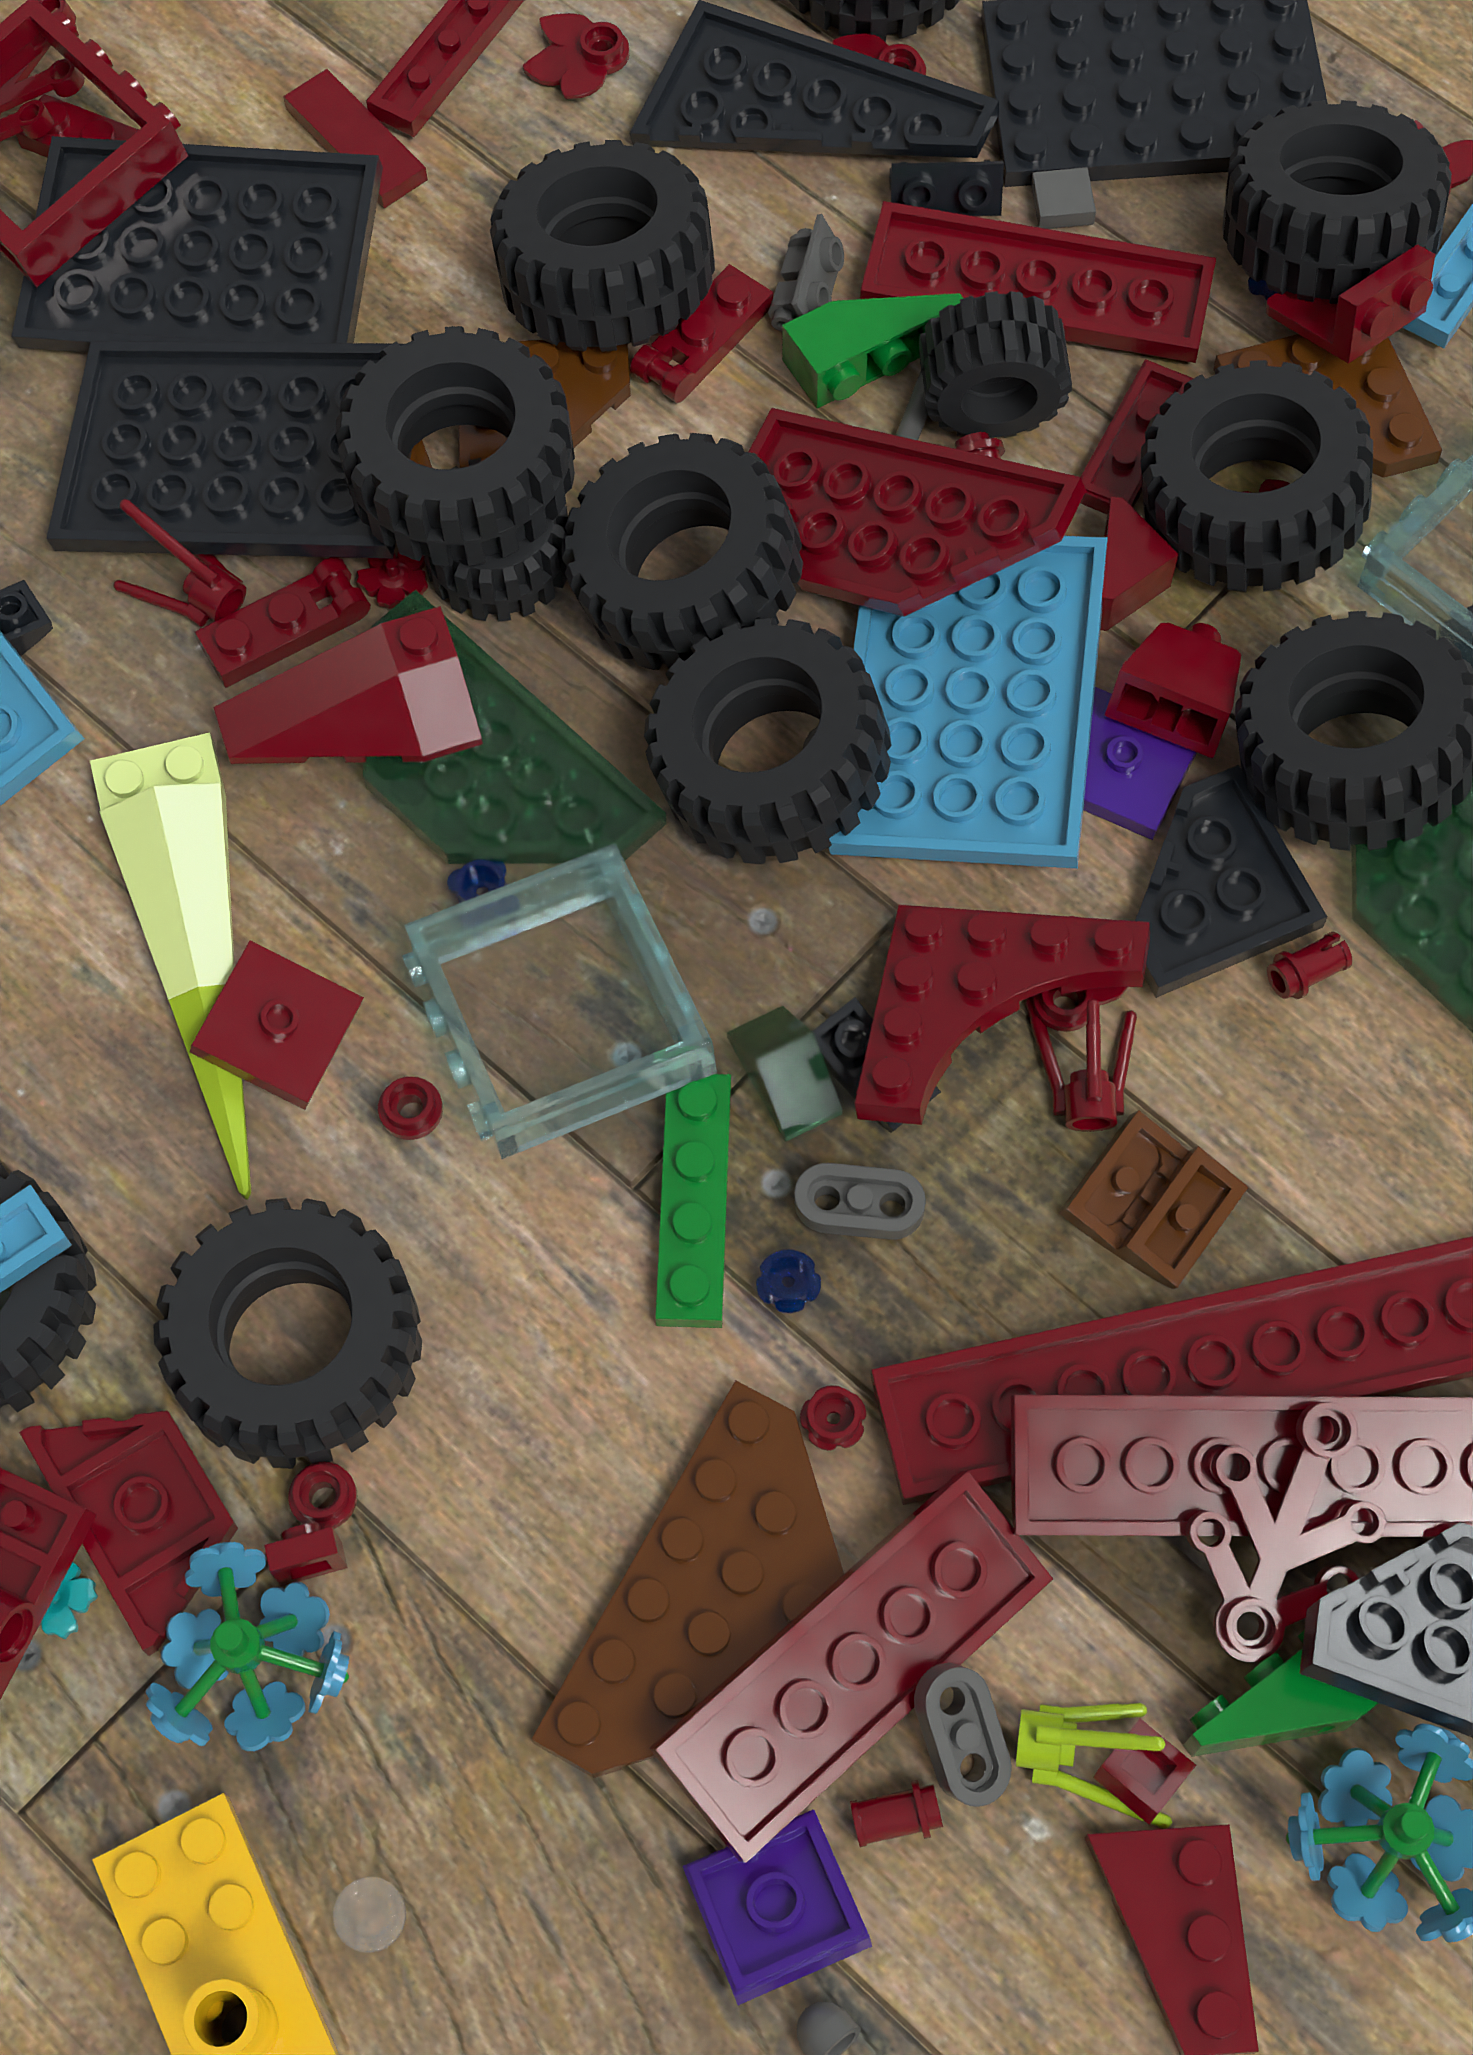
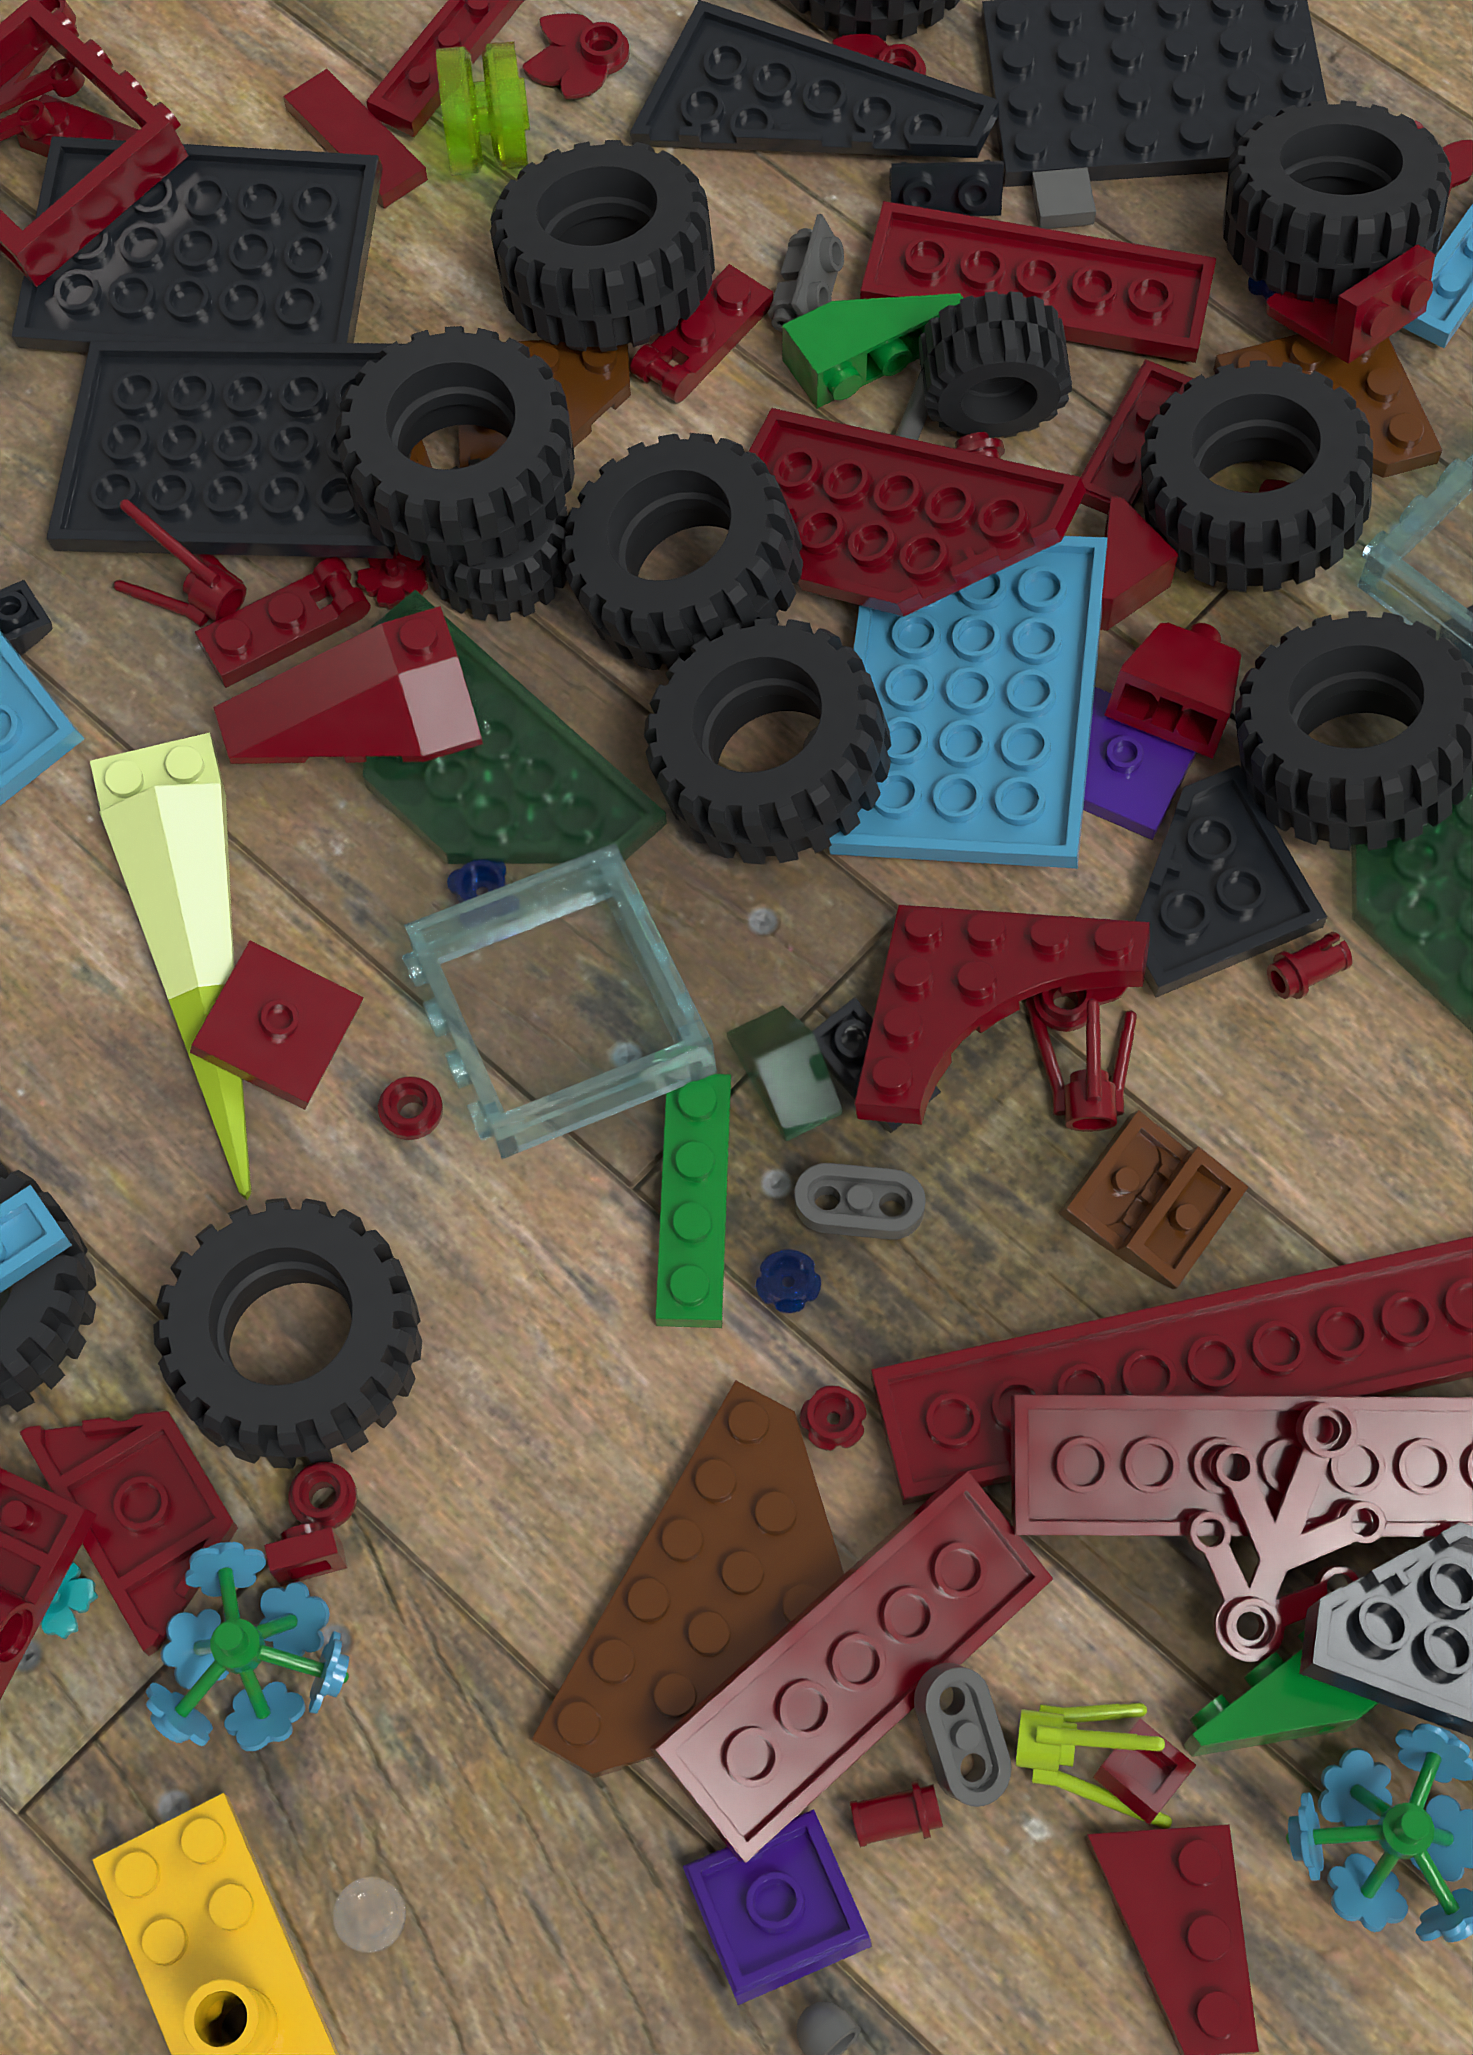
none -> clear neon green wheel [436,41,530,175]

